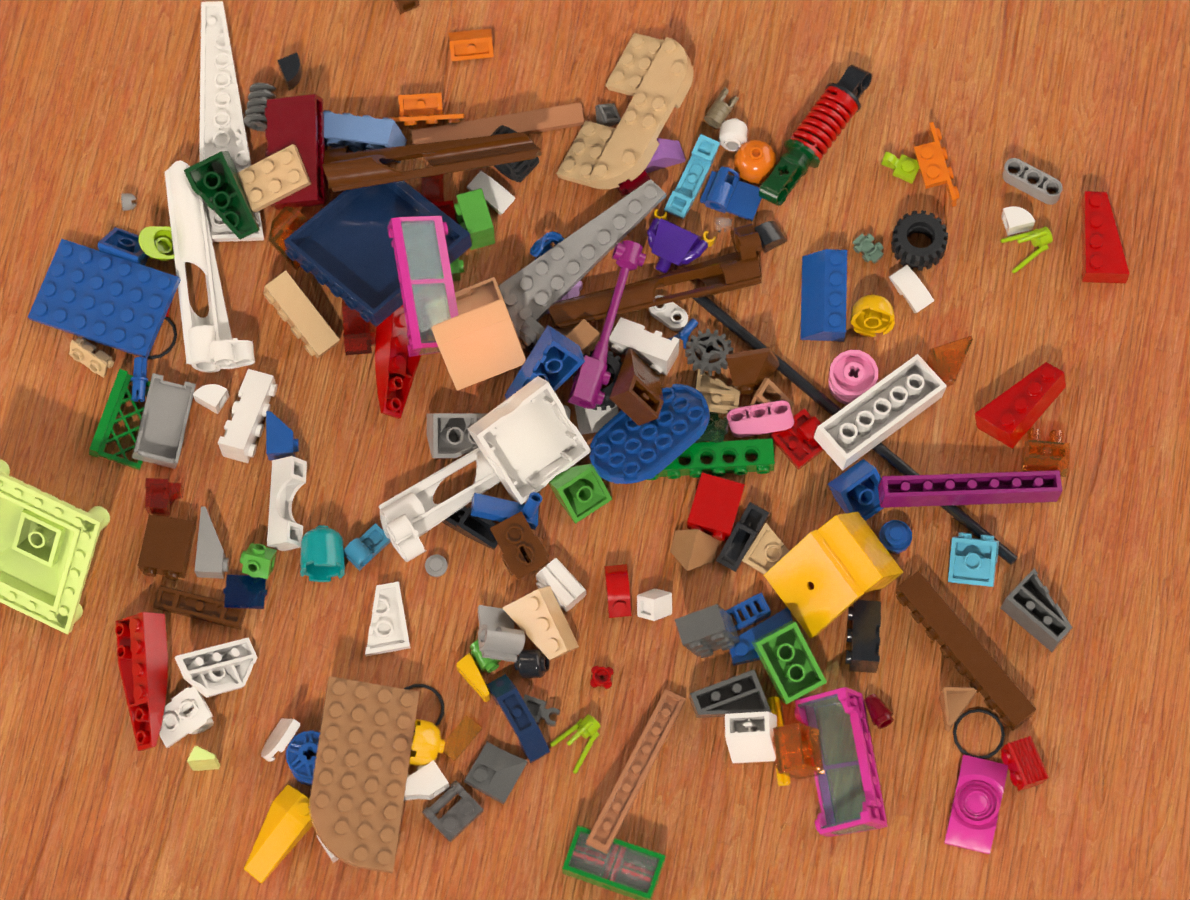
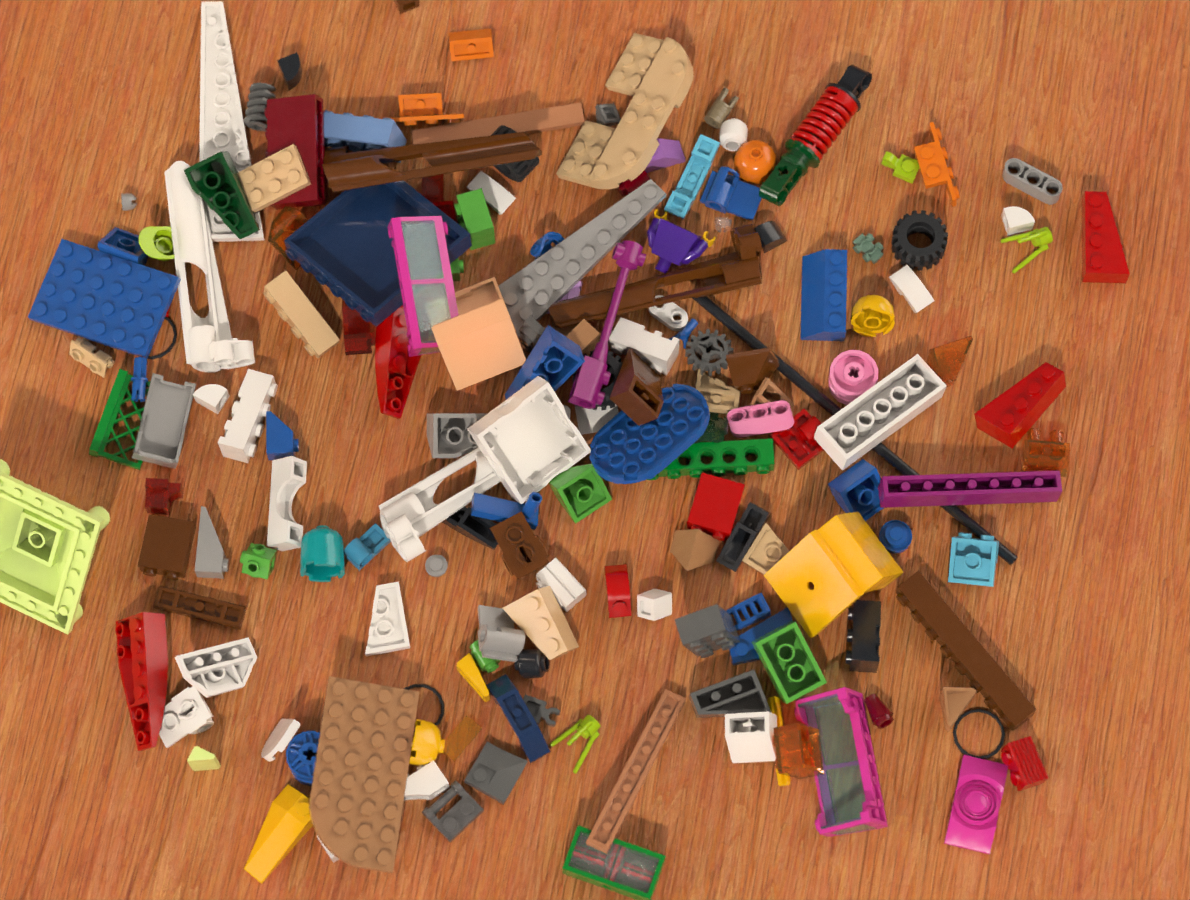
clear blue piece [223,575,267,609] -> none
red plate [590,666,614,689] -> none
dark grey wedge [1000,568,1072,652] -> none

